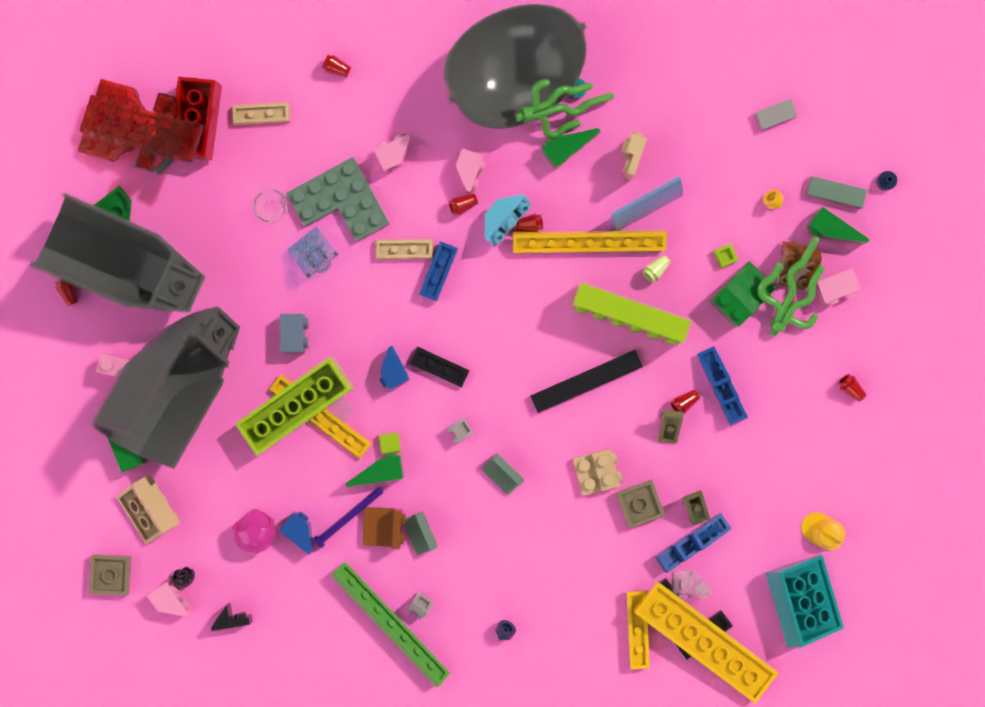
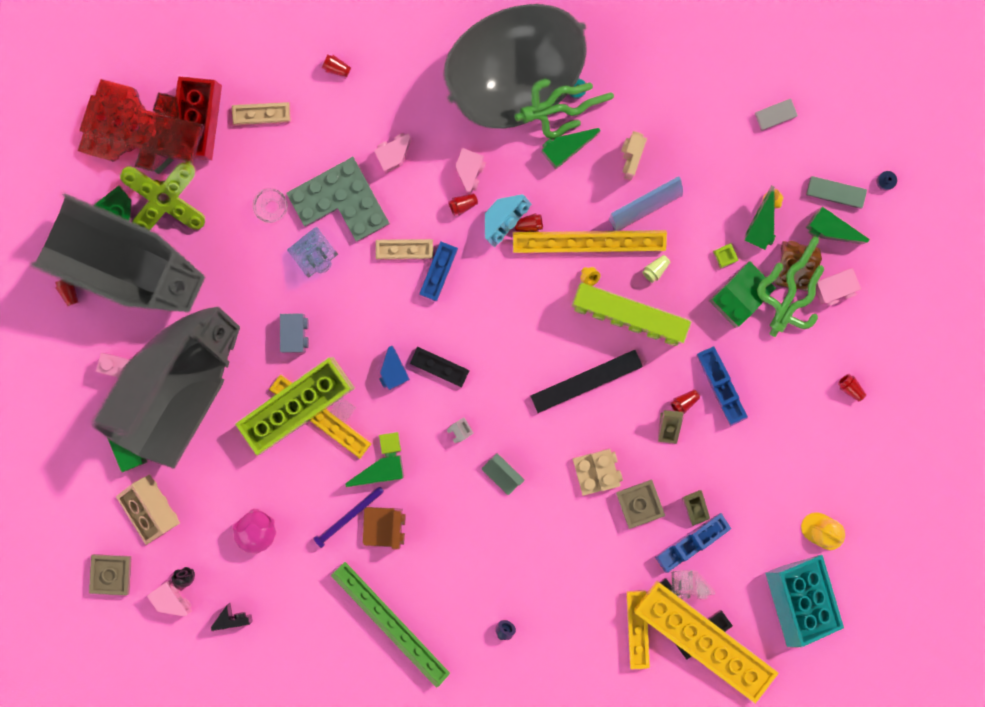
blue slope [279,511,314,555] -> none
sand green panel [404,511,438,555] -> none
light grey tile [407,592,434,620] -> none
none -> lime piece [120,162,205,230]
none -> yellow tile [580,267,601,286]
none -> green slope [744,185,776,250]

